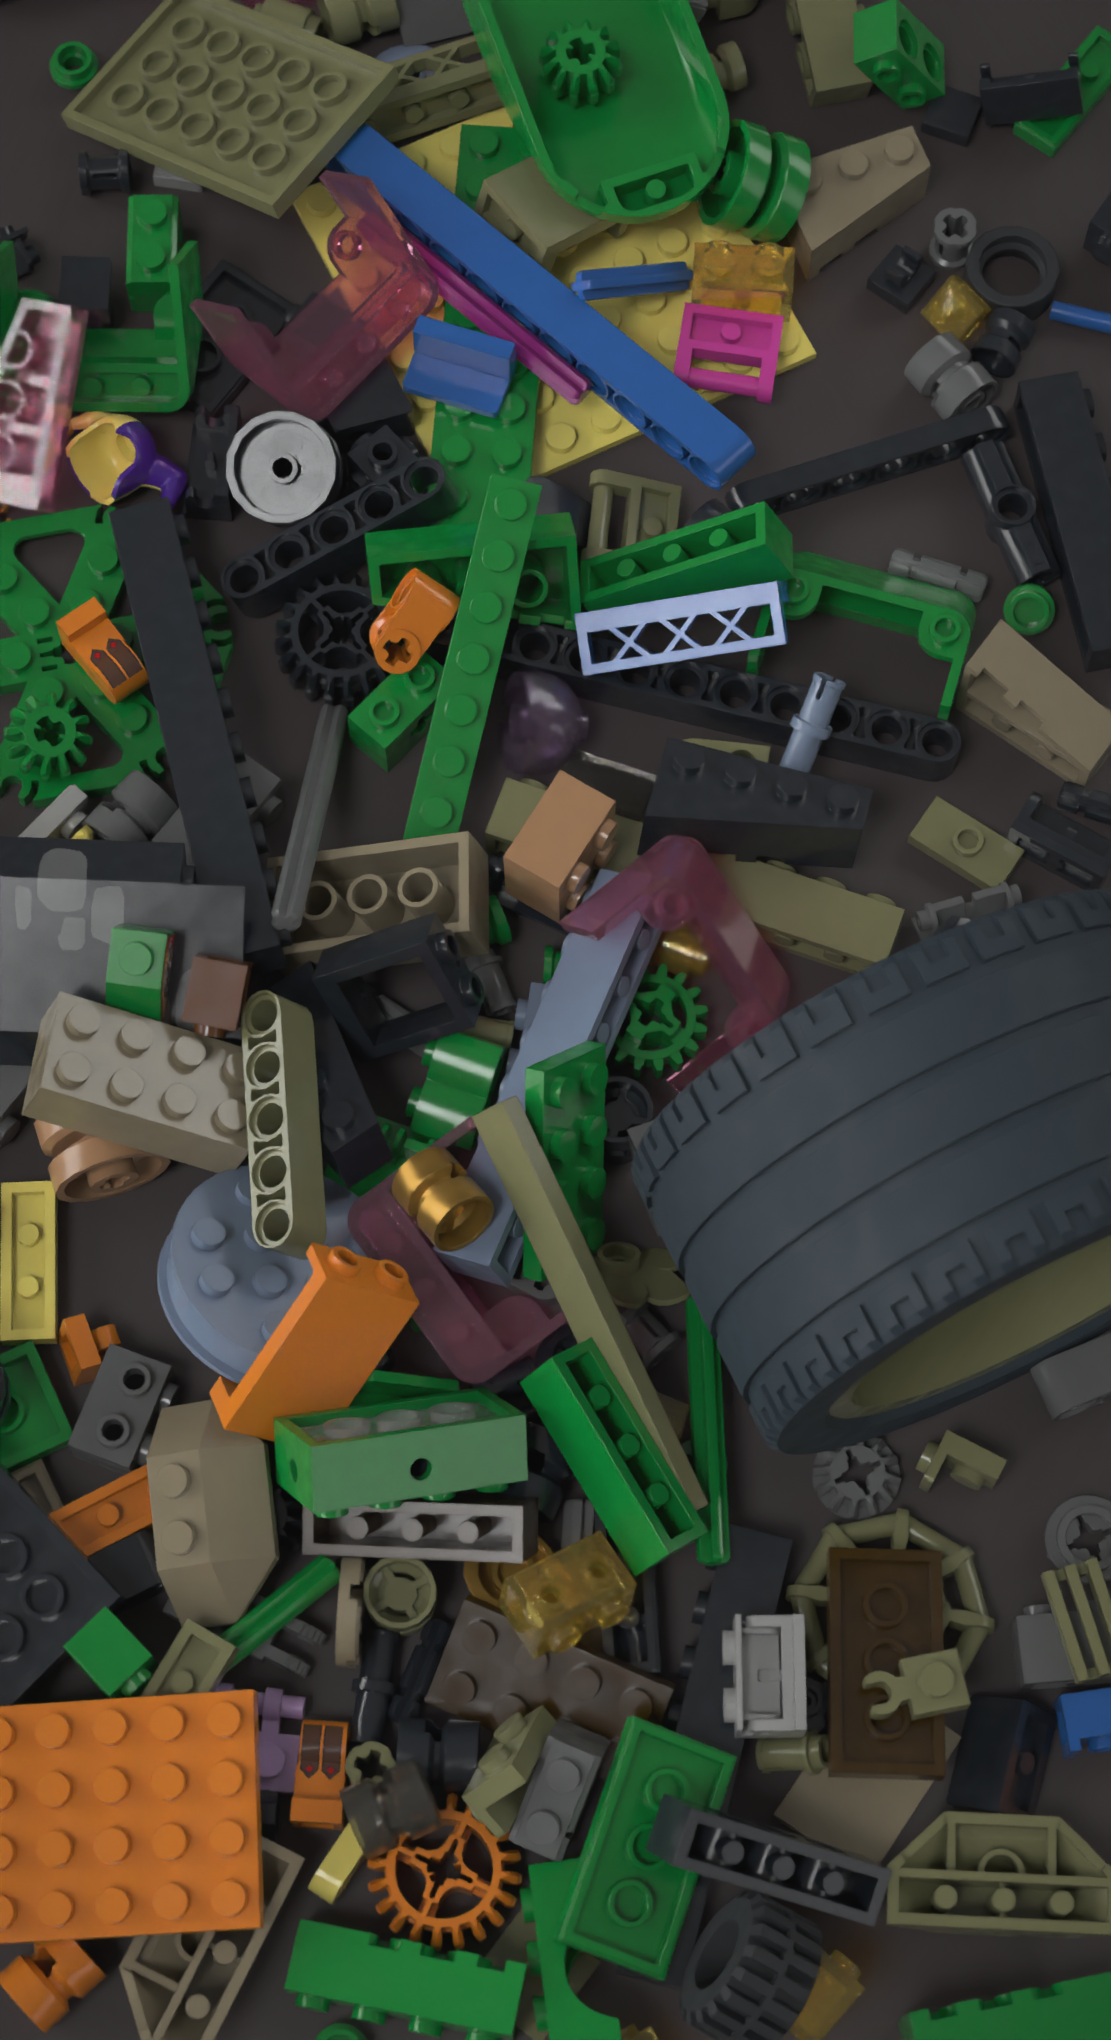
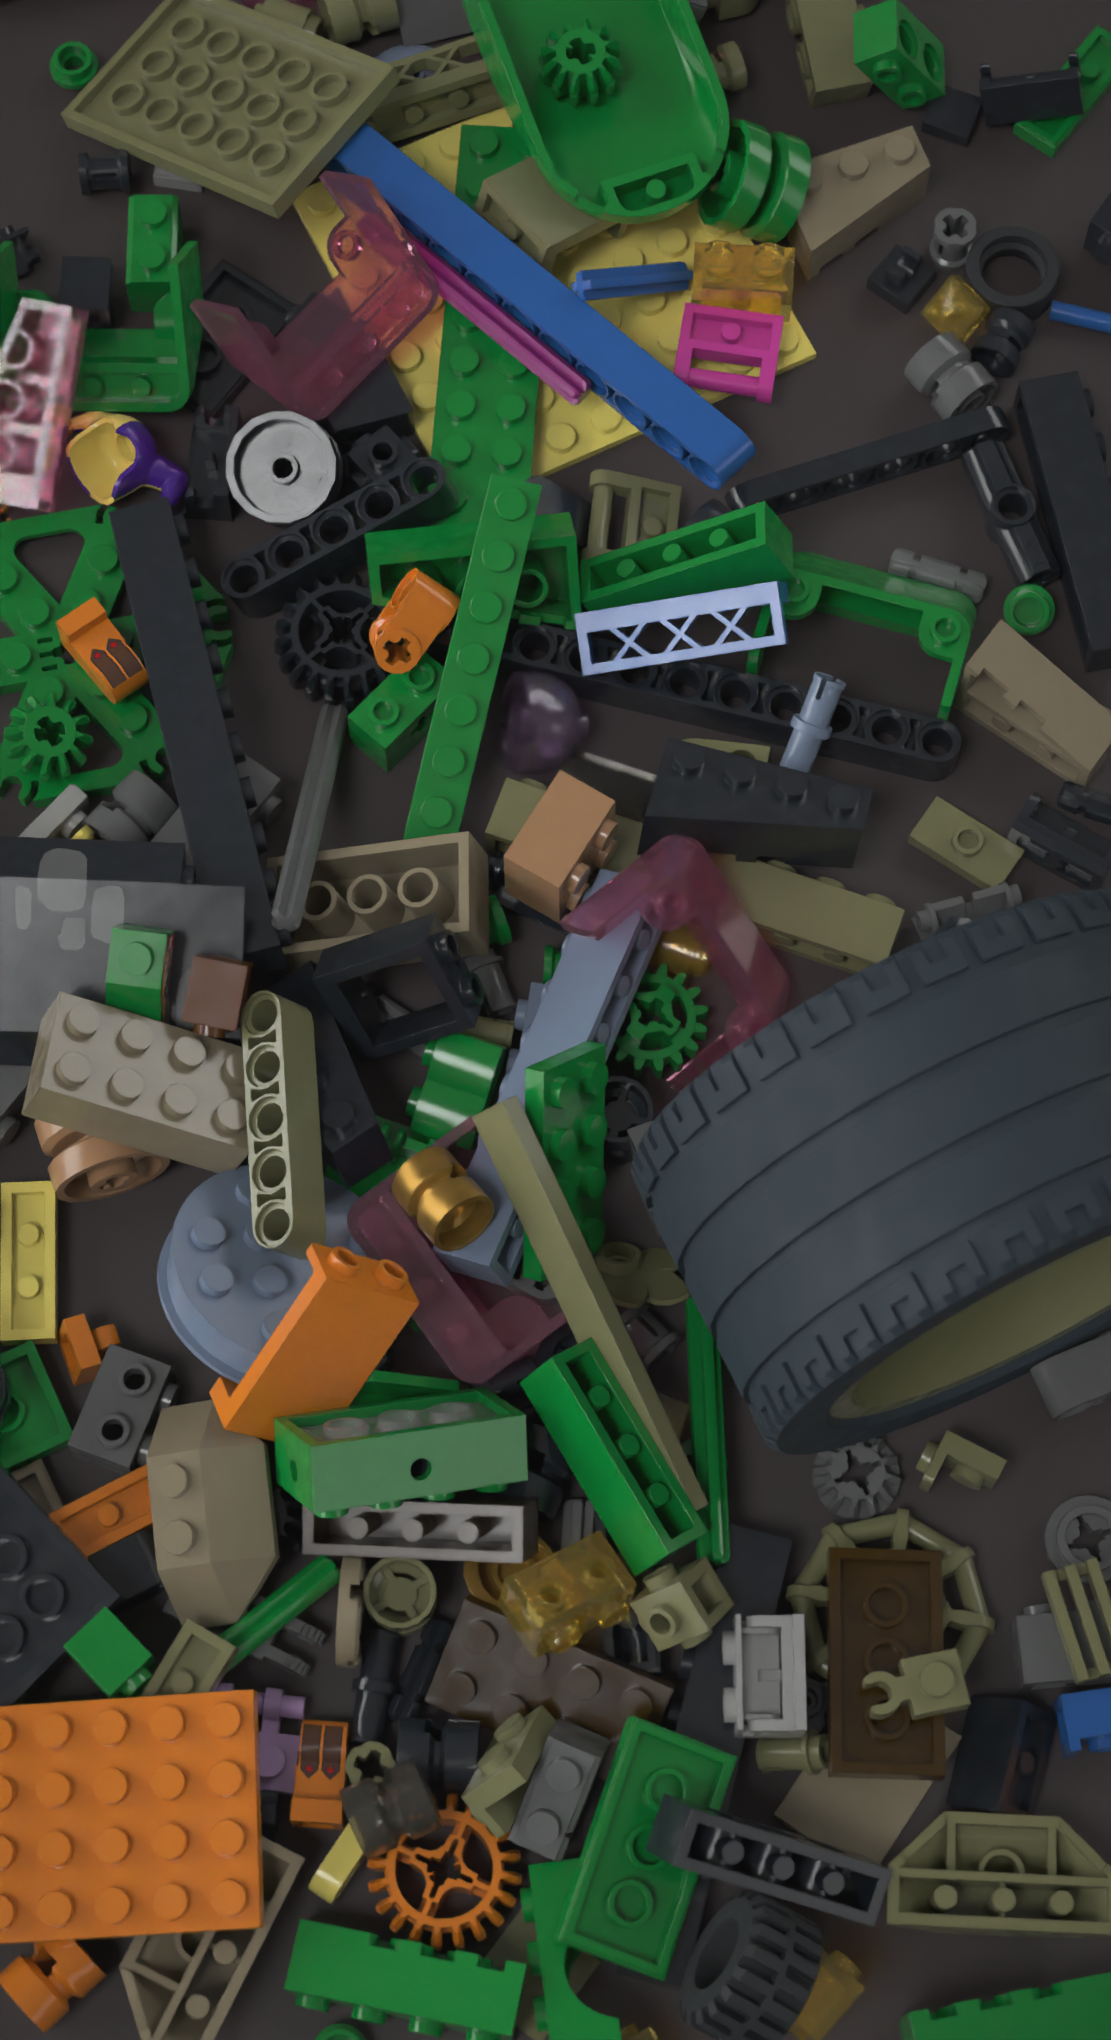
blue panel [402,315,516,418] -> none
none -> olive brick [630,1557,734,1652]

